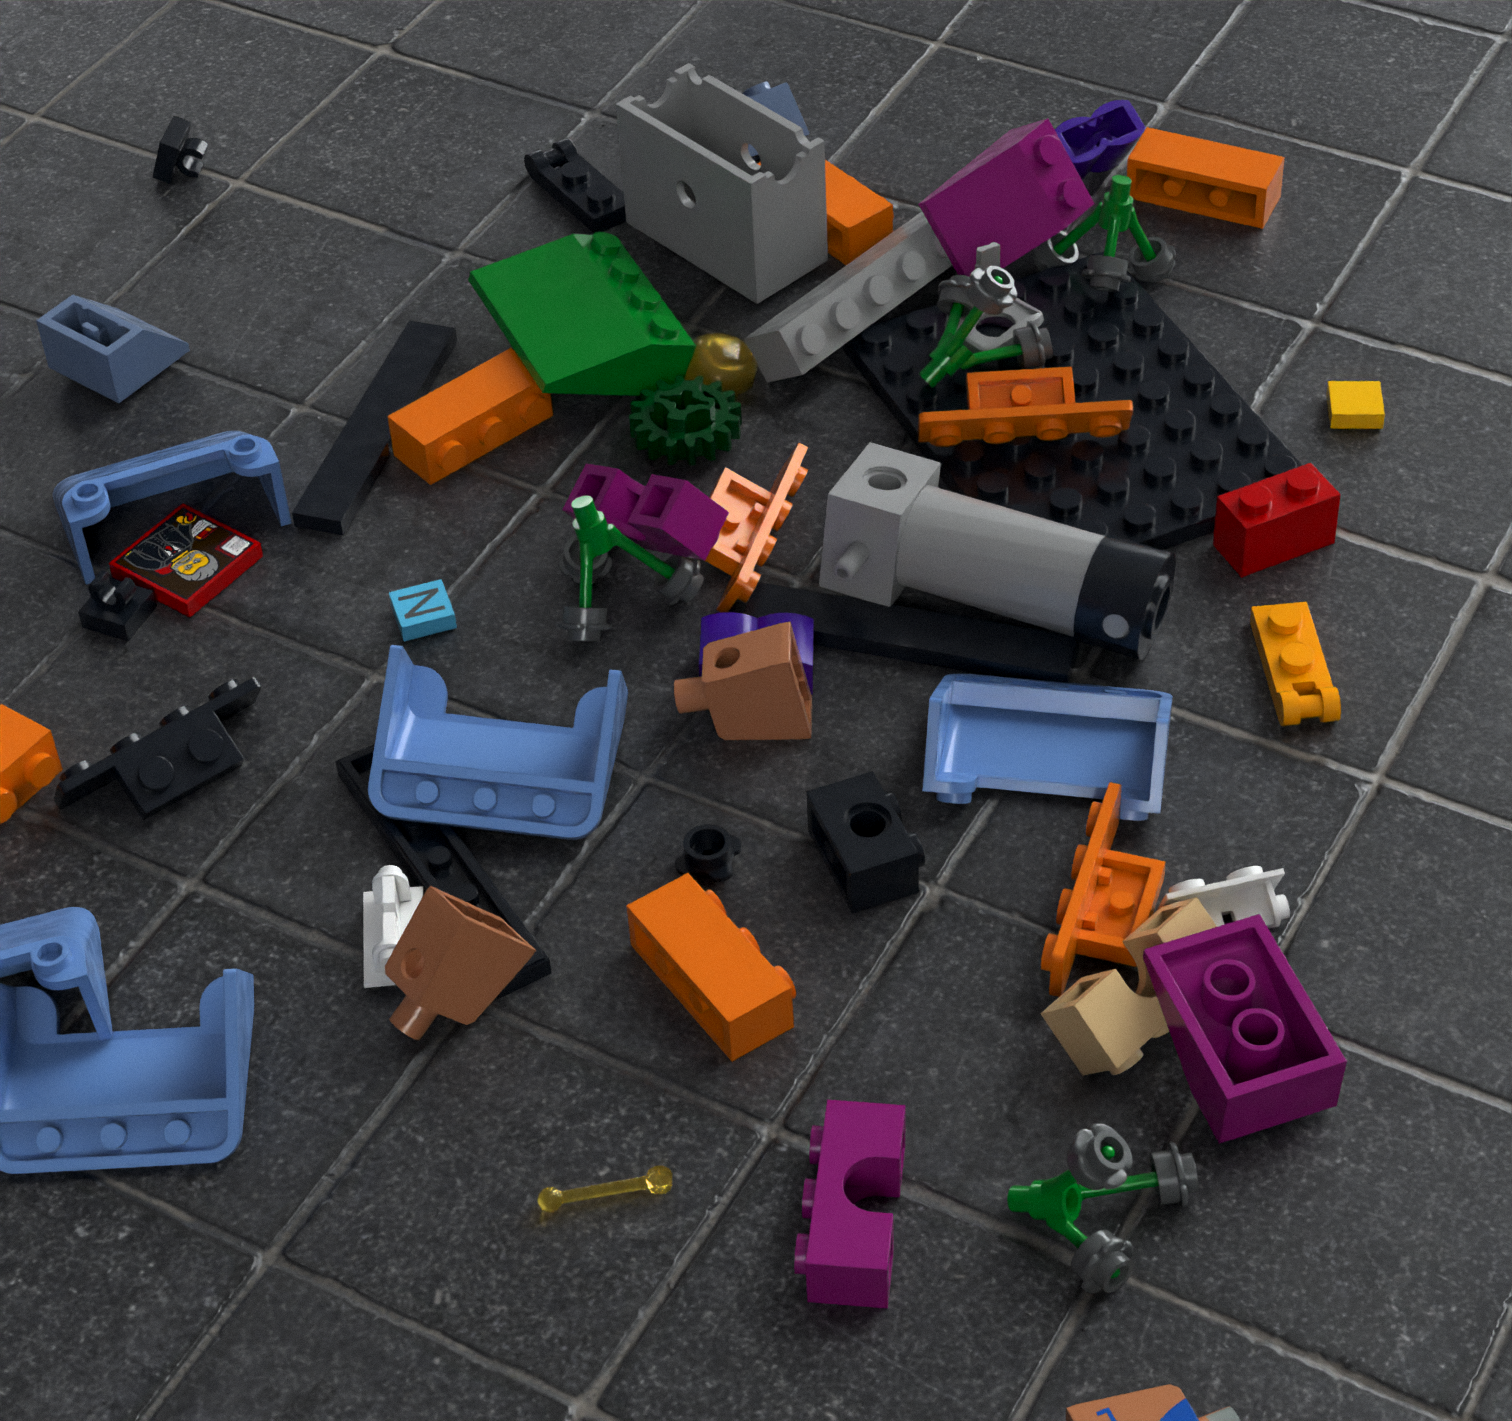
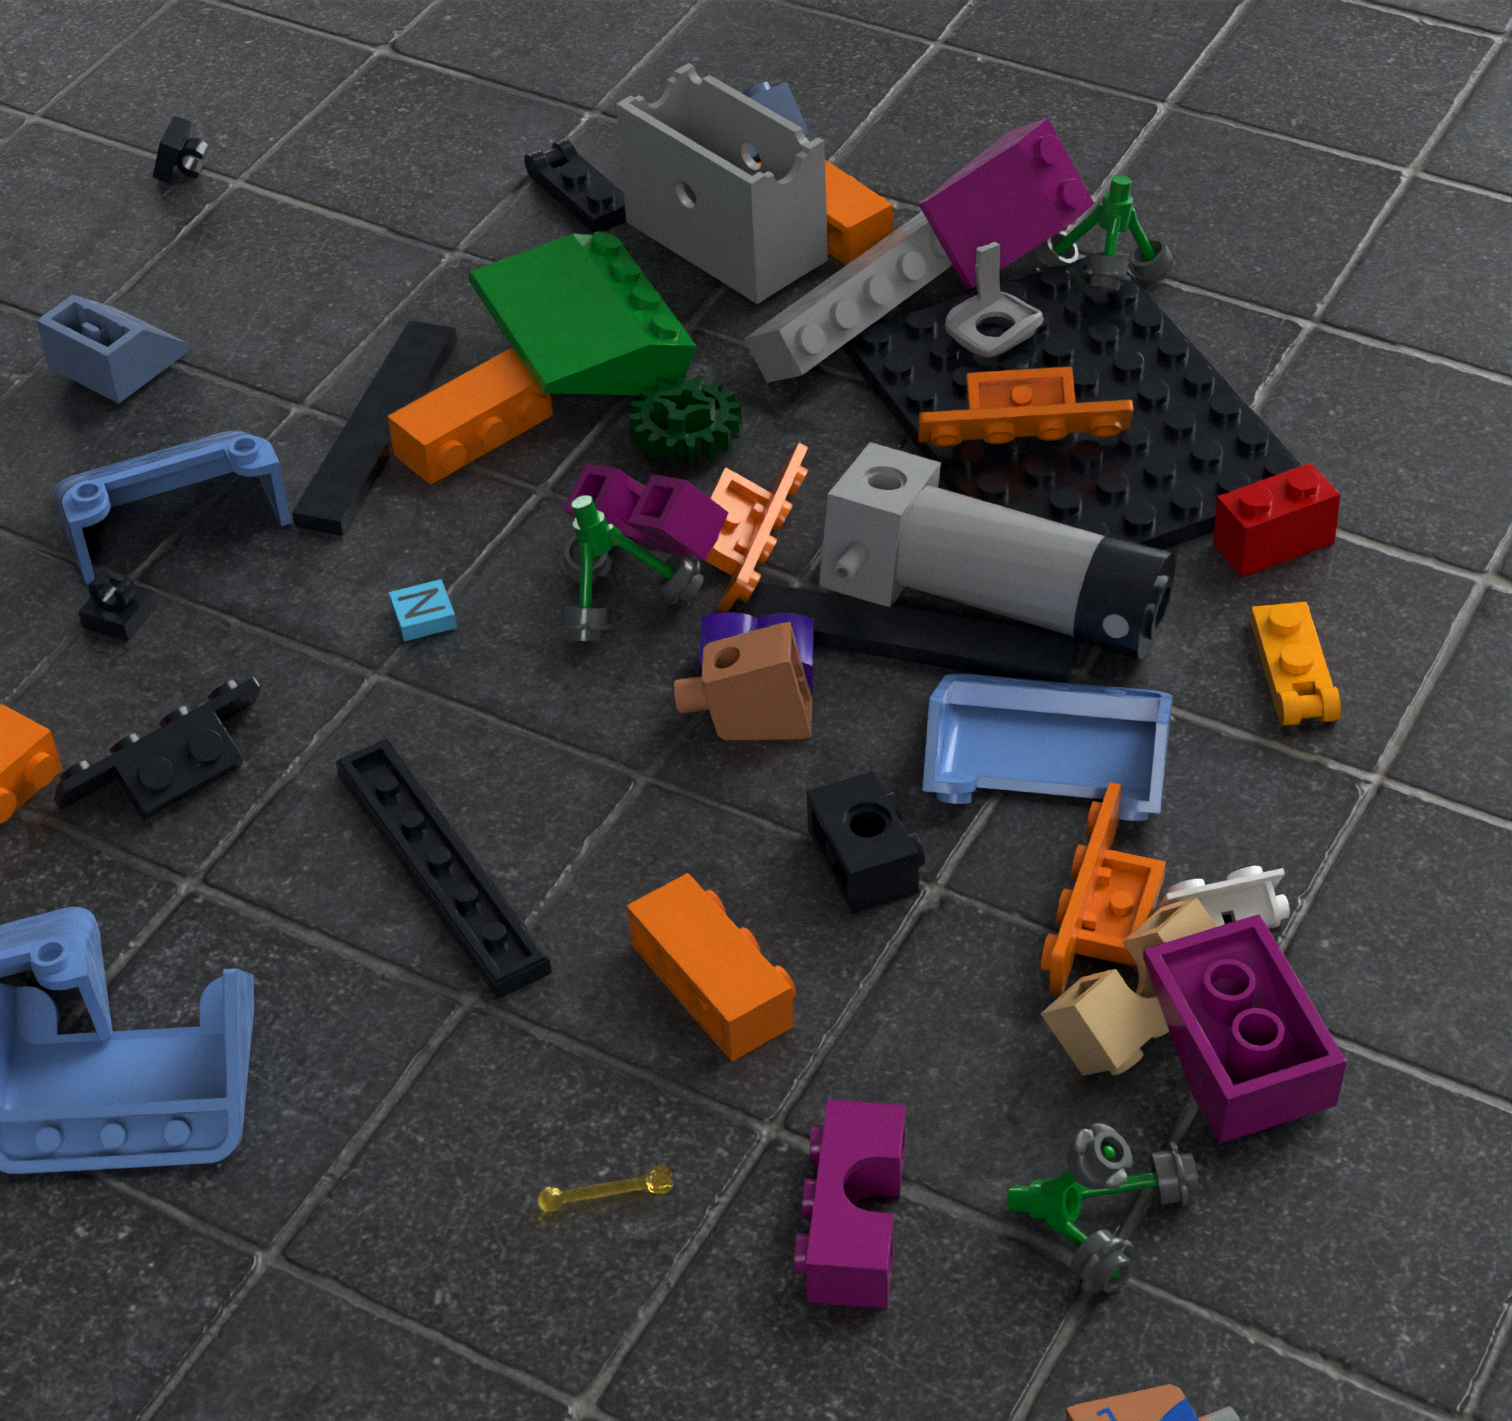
tile [108,503,263,618] -> none
white hinge [363,865,424,988] -> none
medium blue windscreen [368,645,628,840] -> none
nougat torso [385,886,536,1040] -> none
black plate [675,824,741,882] -> none
clear yellow hair [684,333,758,398] -> none
plant [919,266,1053,388] -> none
dark purple brick [1055,100,1146,180] -> none
orange brick [1127,127,1285,229] -> none
yellow tile [1326,381,1385,429] -> none

